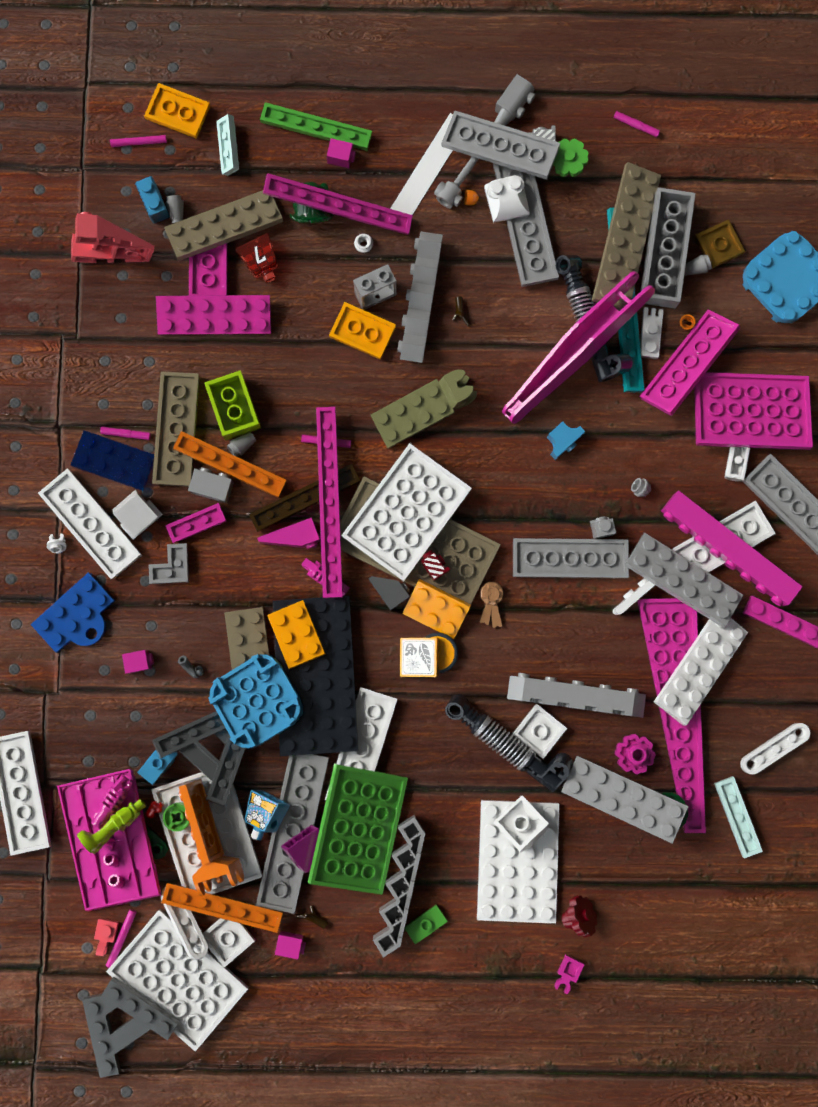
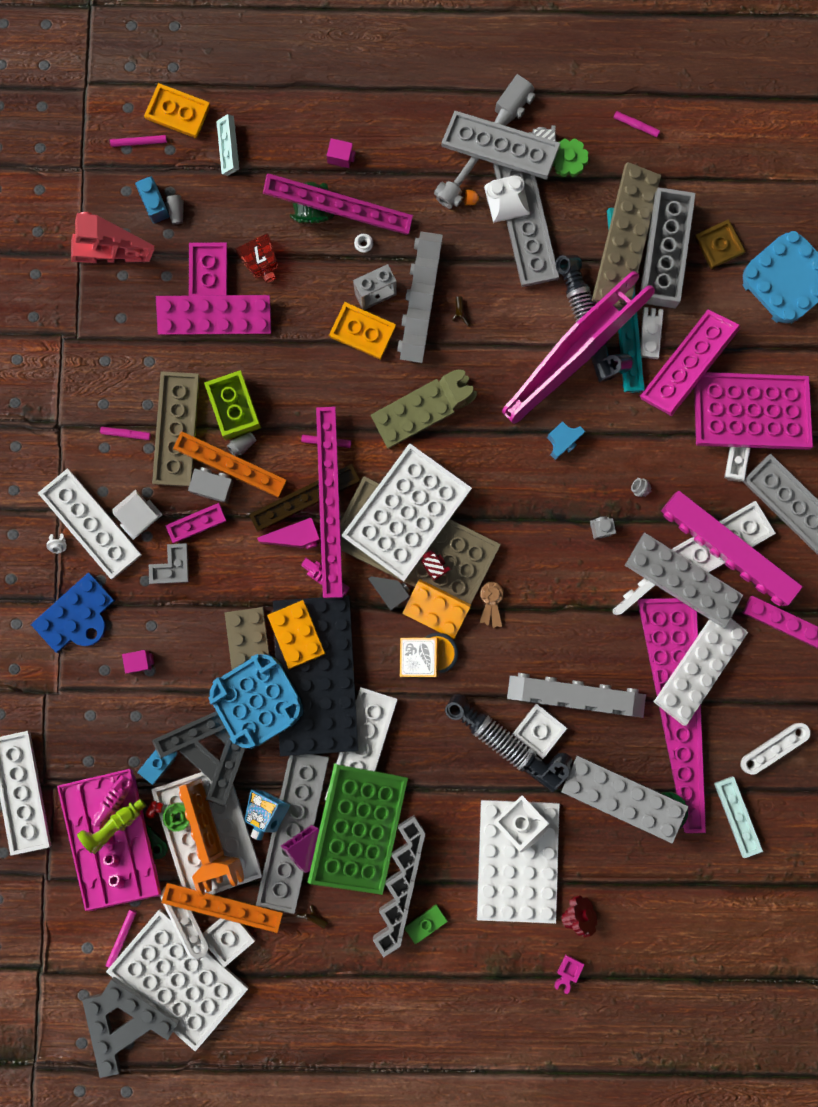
clear blue plate [70,430,154,491] -> none
coral plate [94,918,119,956] -> none
dark tan plate [164,190,283,262] -> none
dark grey arm [178,656,204,678] -> none
bright green plate [260,102,372,151] -> none
dark pink brick [275,931,306,959] -> none
white sticker [390,113,453,215] -> none
light grey plate [513,538,629,578] -> none
dark pink plant [615,734,656,774] -> none
orange hinge [679,314,695,330] -> none
light grey cone [684,255,712,276] -> none

